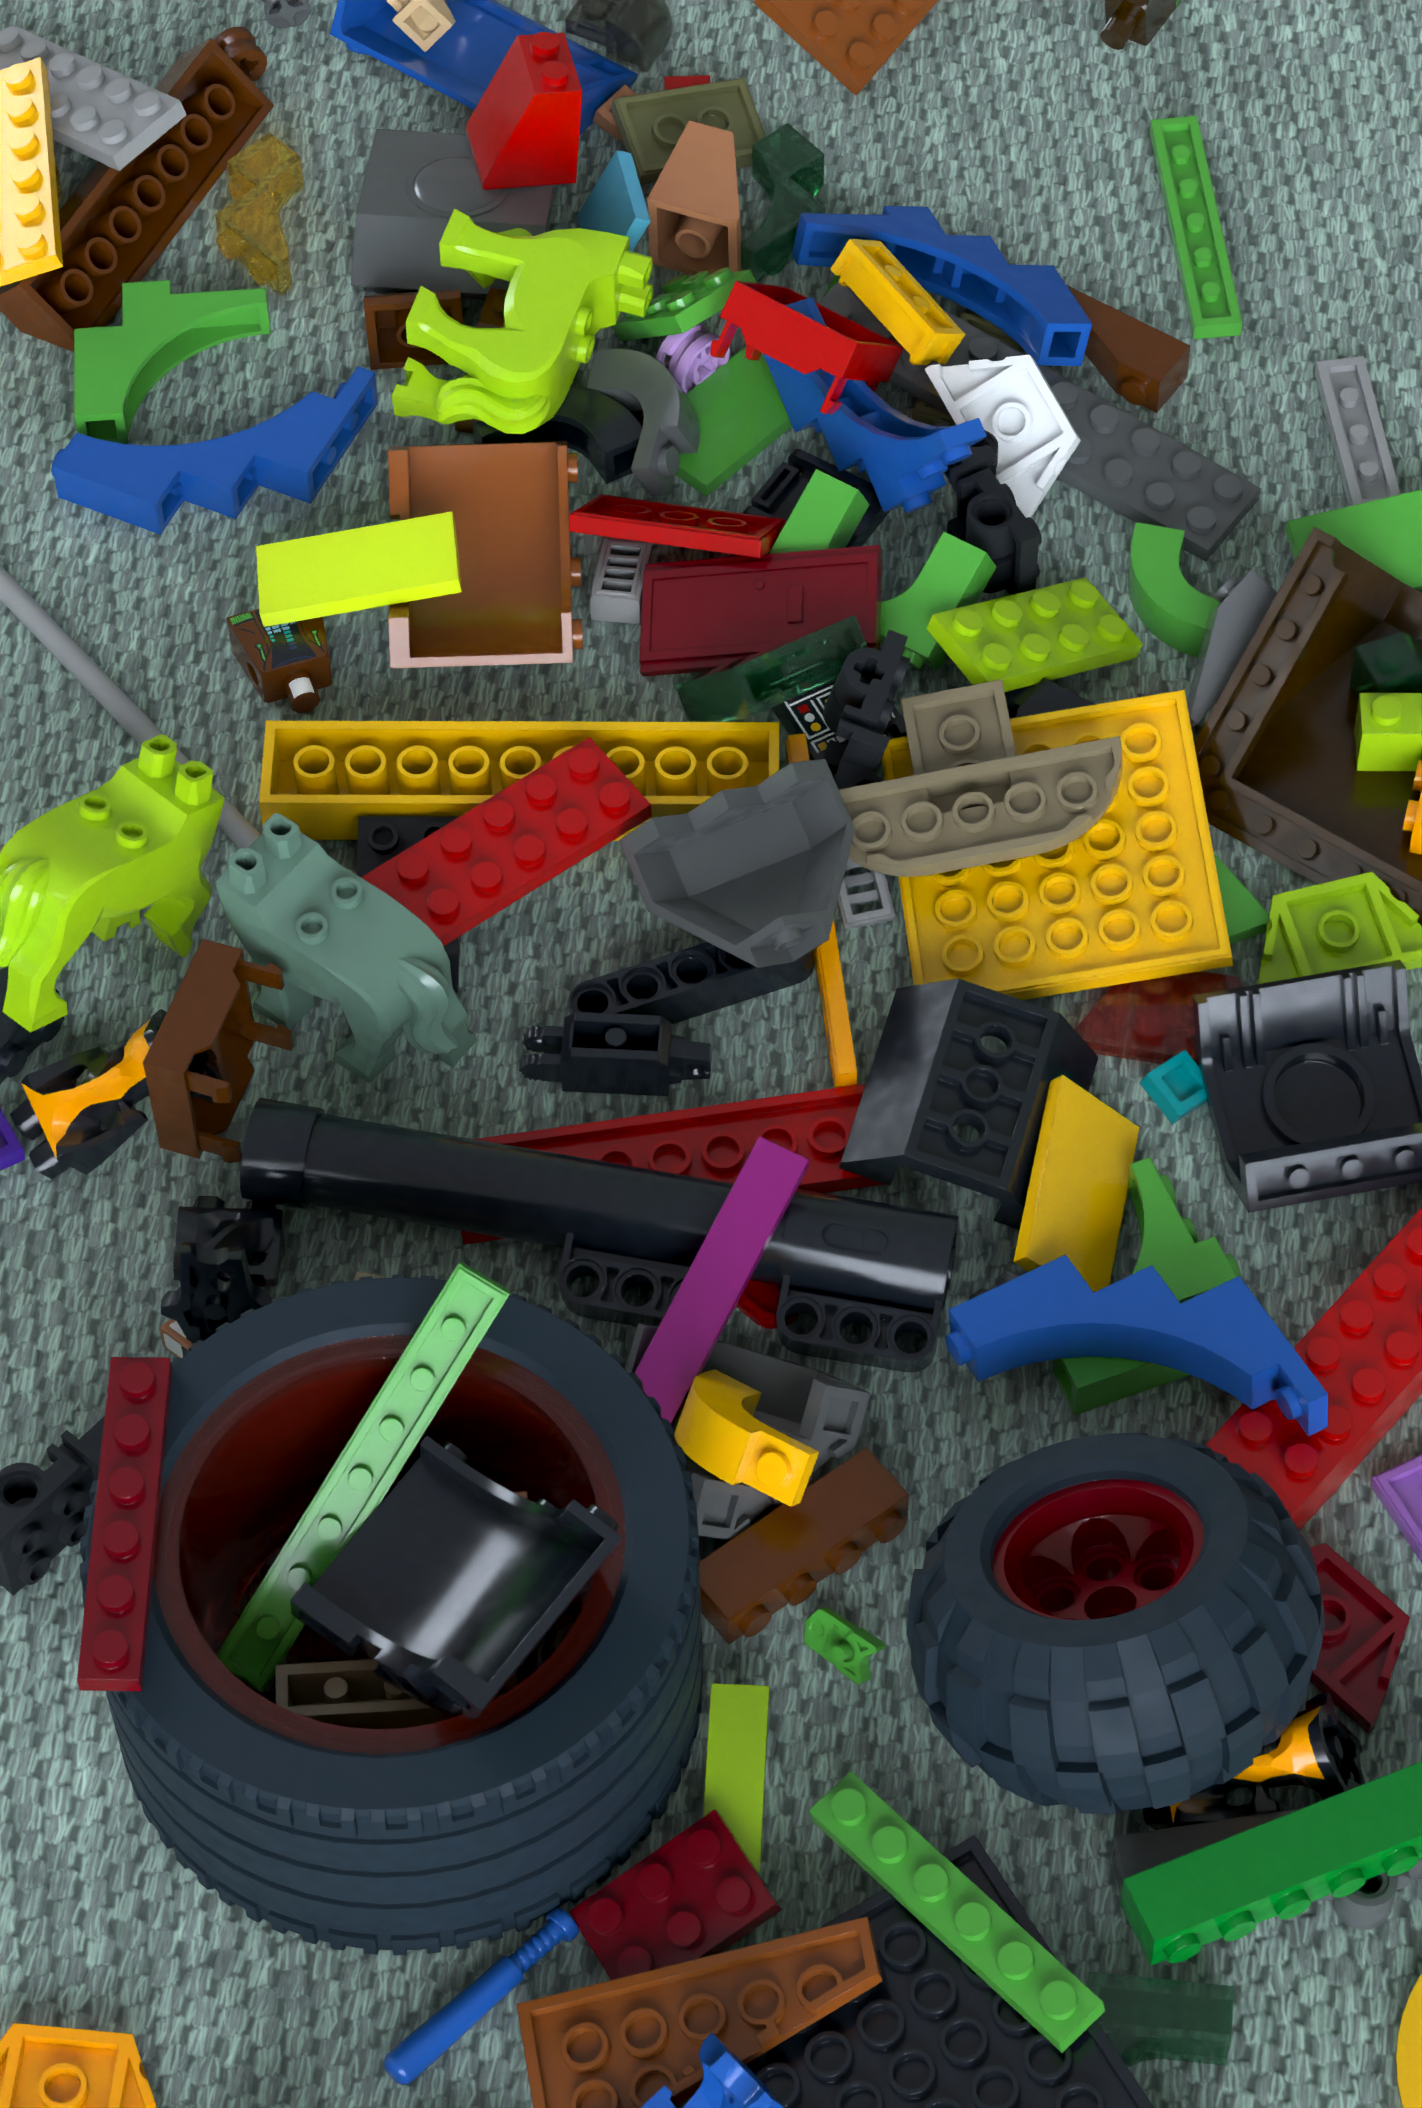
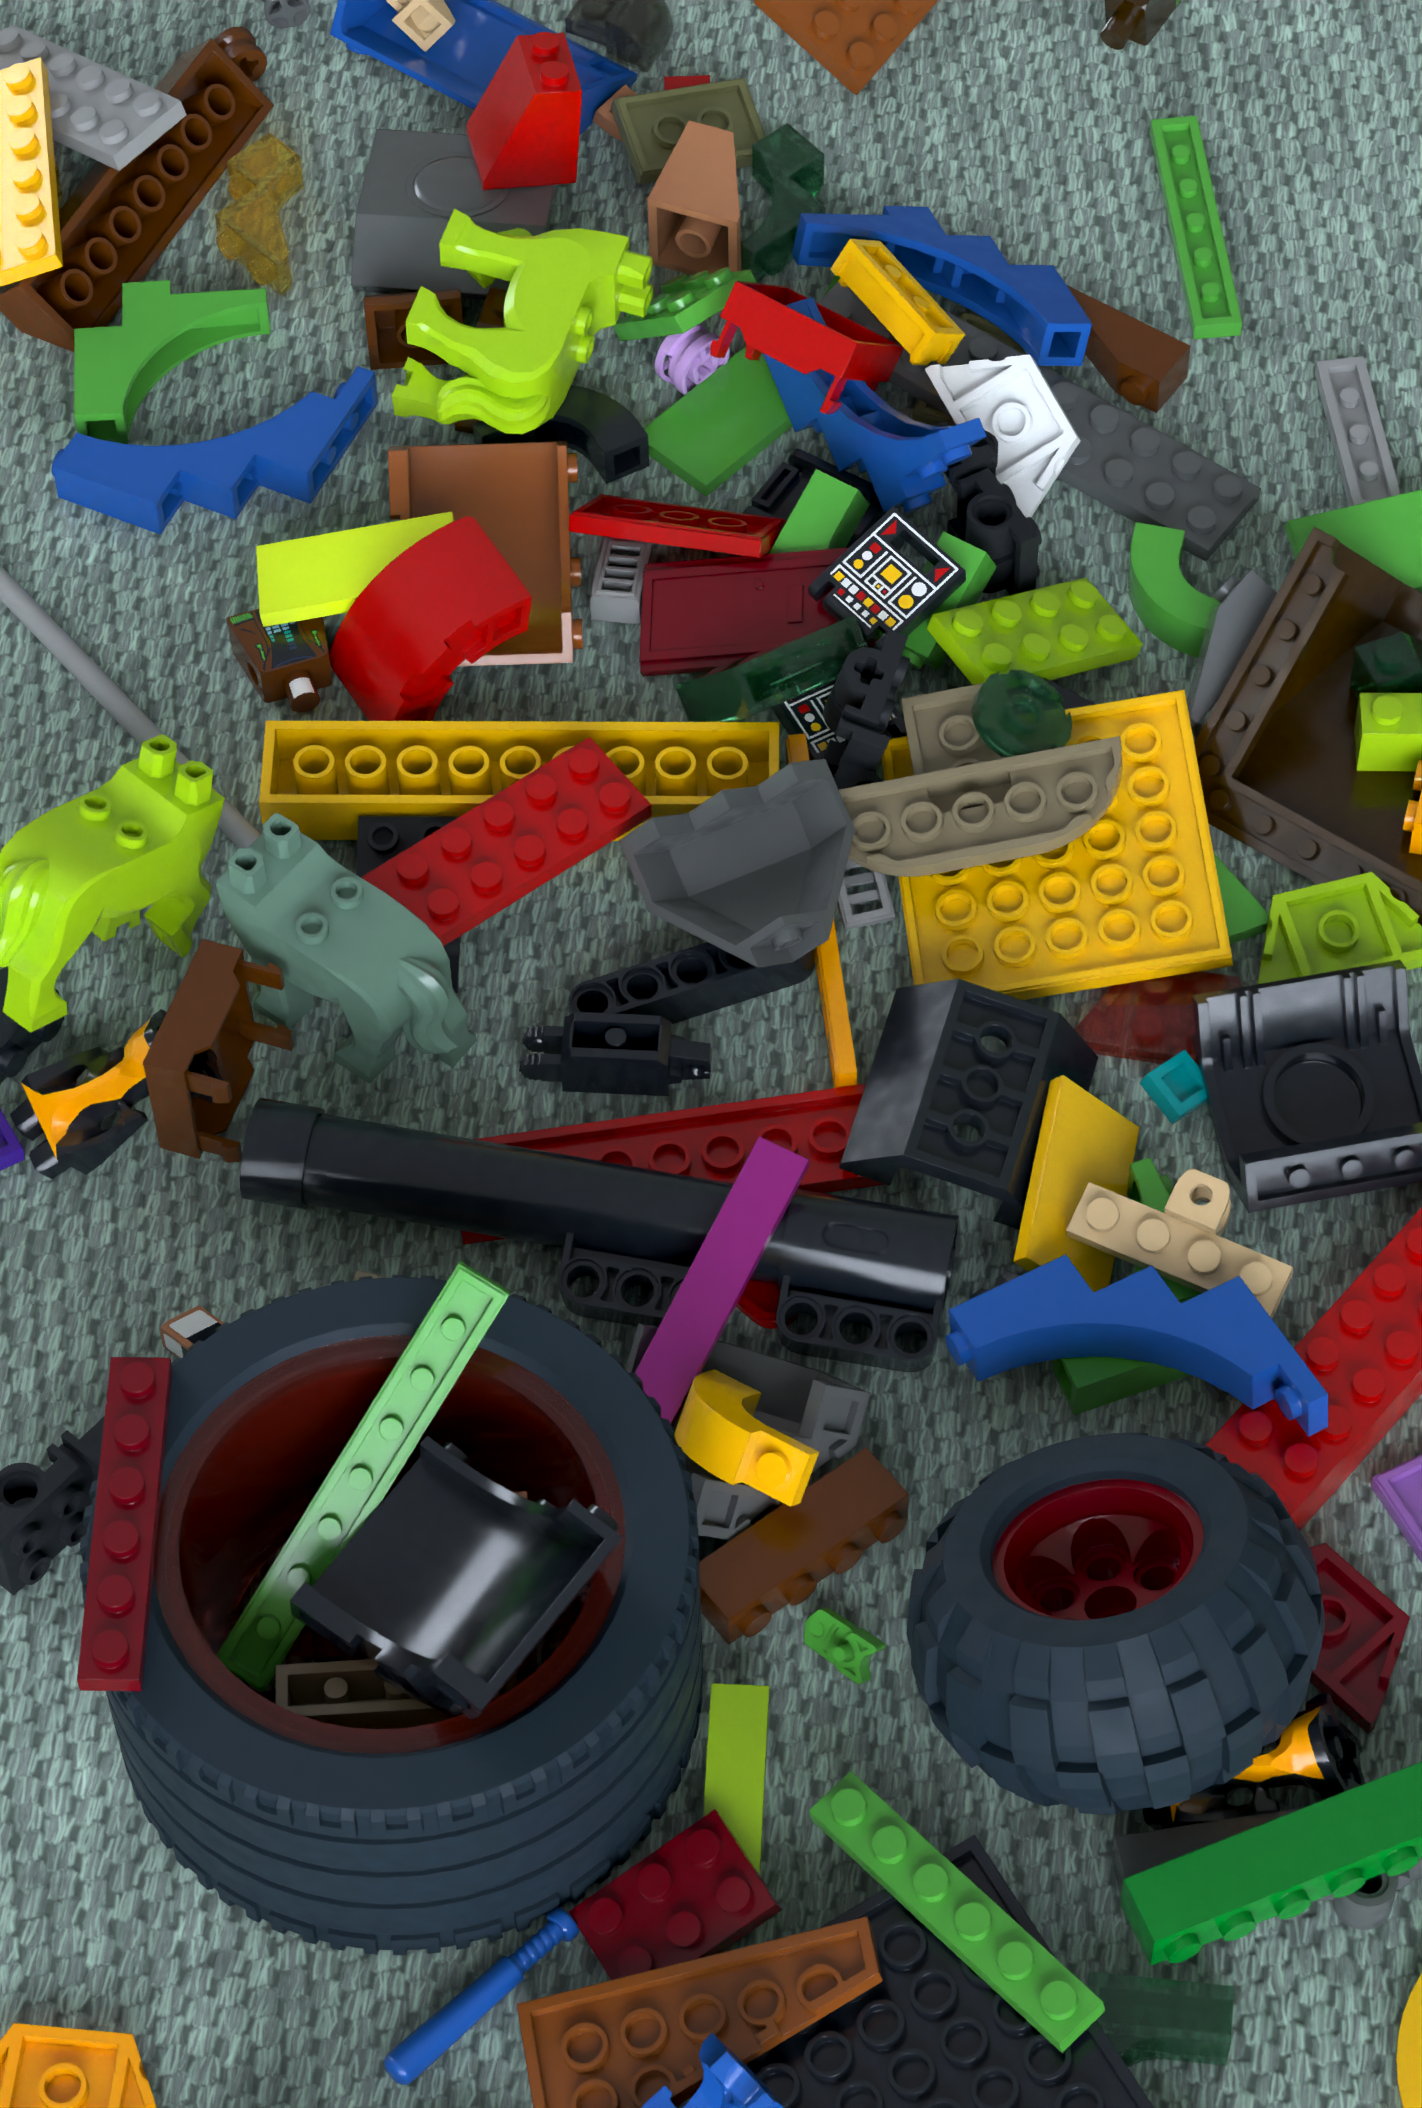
black hips [160,1196,285,1344] -> none
medium azure tile [577,150,651,251] -> none
dark grey arch [586,349,700,496] -> none
none -> red panel [329,516,532,721]
none -> black container [808,507,966,650]
none -> clear green tile [971,670,1073,758]
none -> tan plate [1066,1169,1293,1319]

